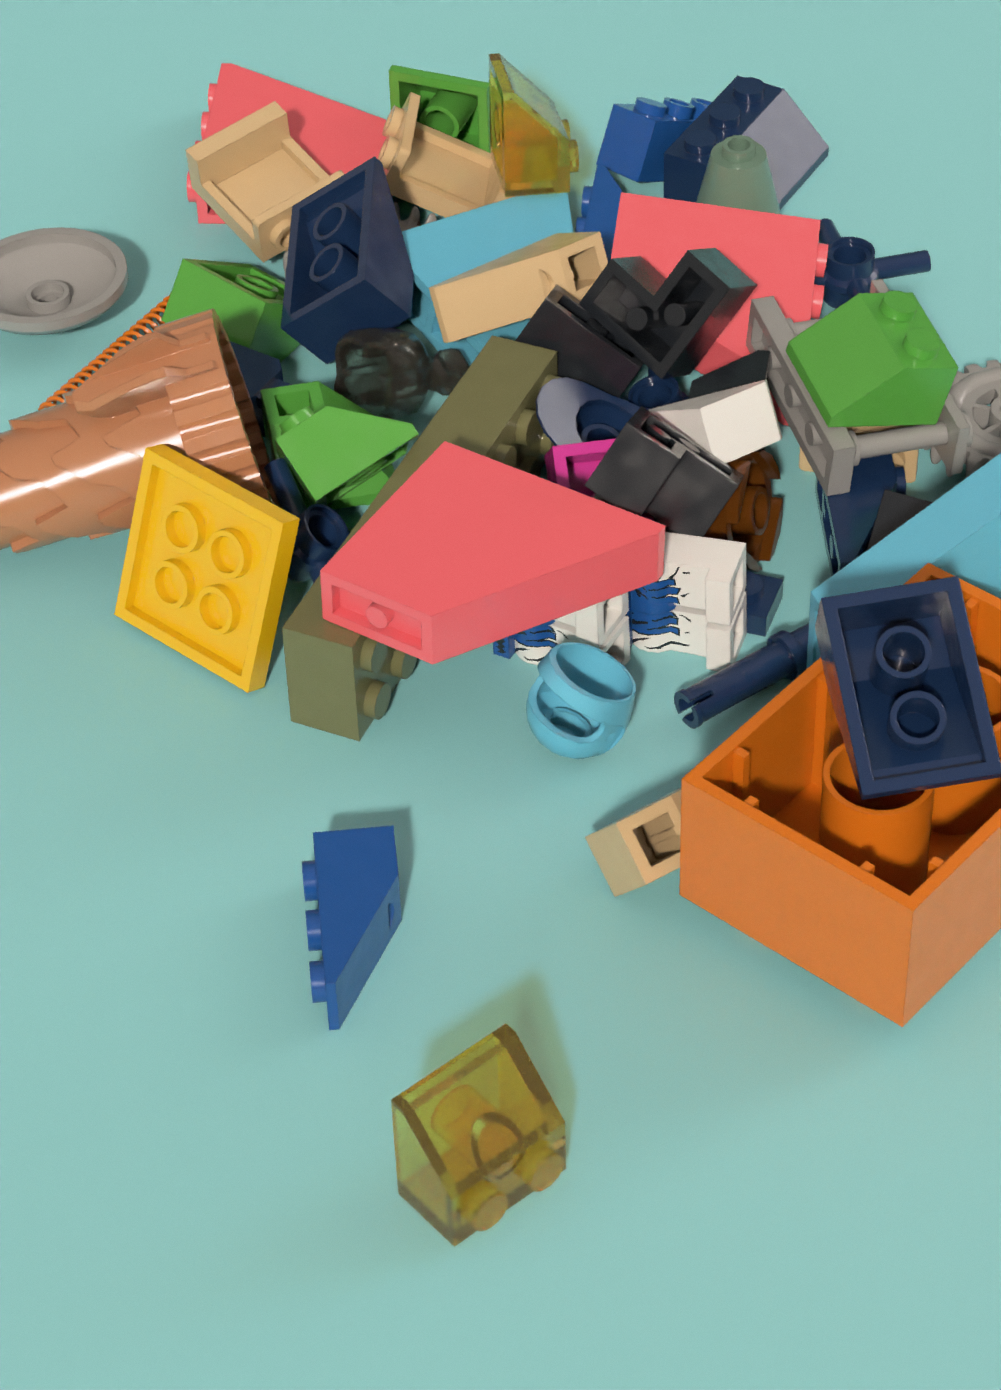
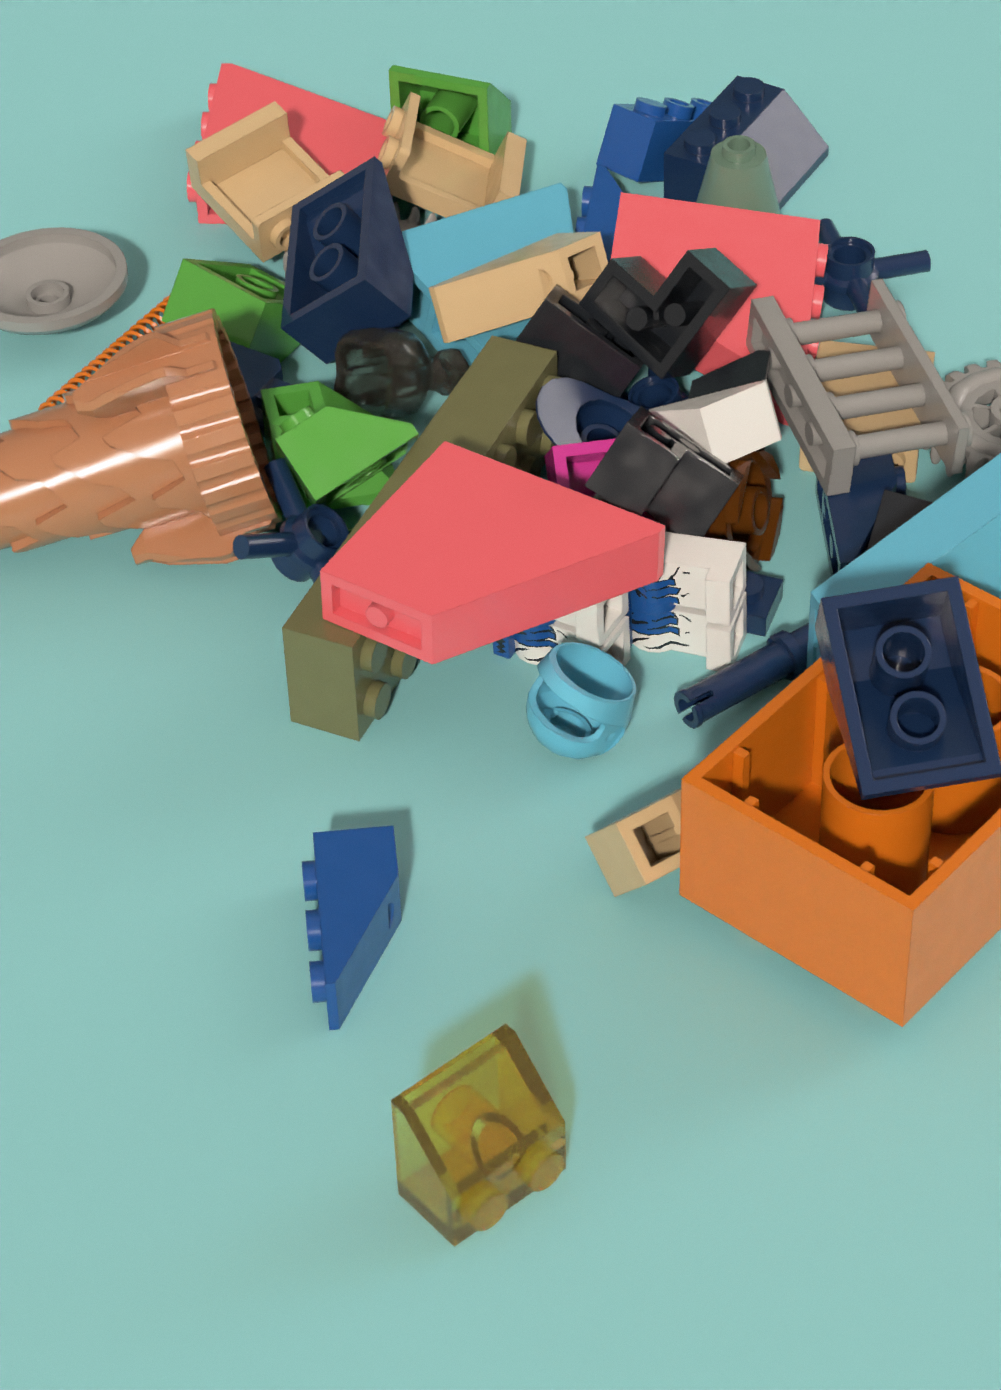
yellow plate [114,444,300,693] -> none
clear yellow slope [488,53,579,197] -> none
bright green slope [785,290,959,427] -> none

